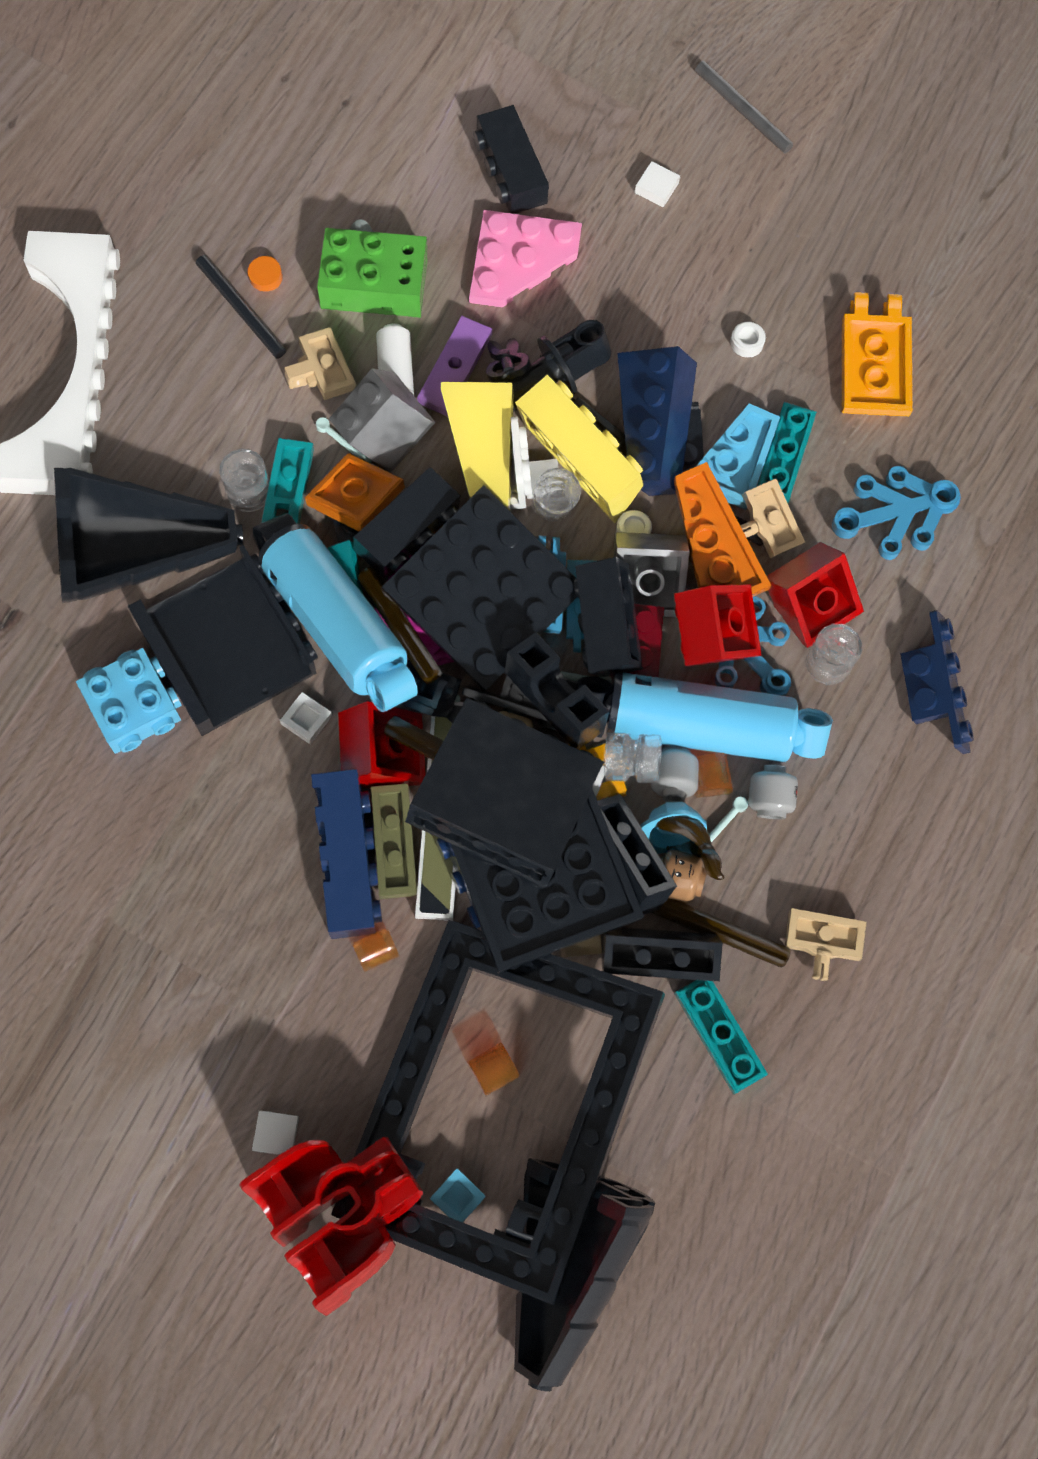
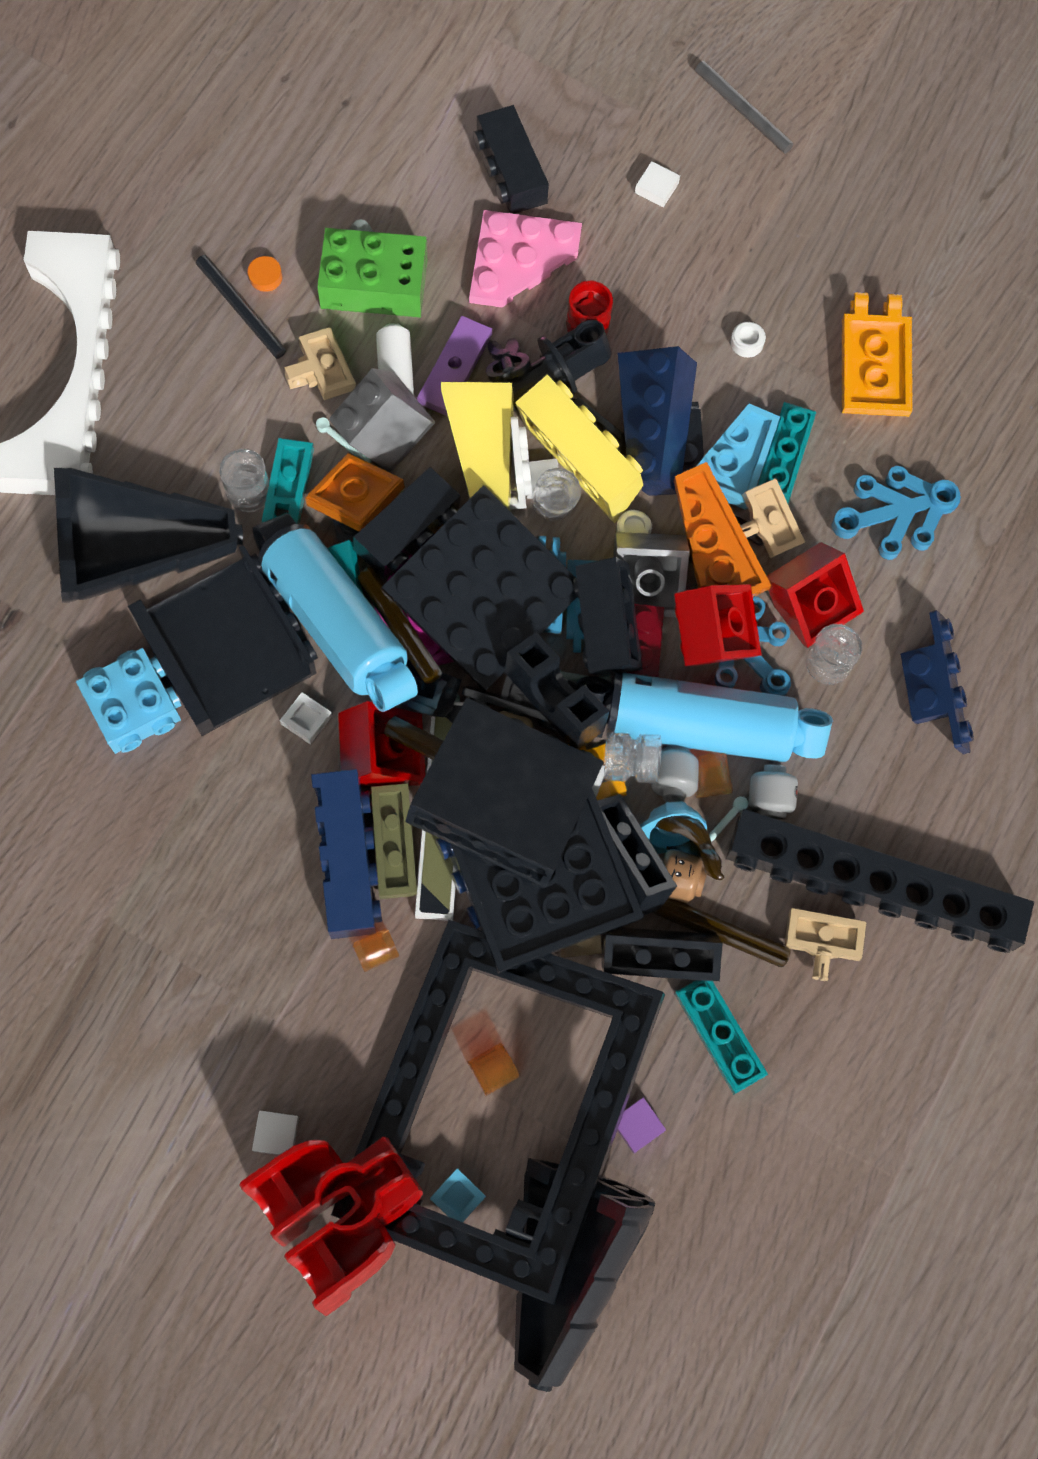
none -> red wheel [566,280,613,335]
none -> medium lavender tile [617,1097,666,1154]
none -> black brick [726,809,1035,953]

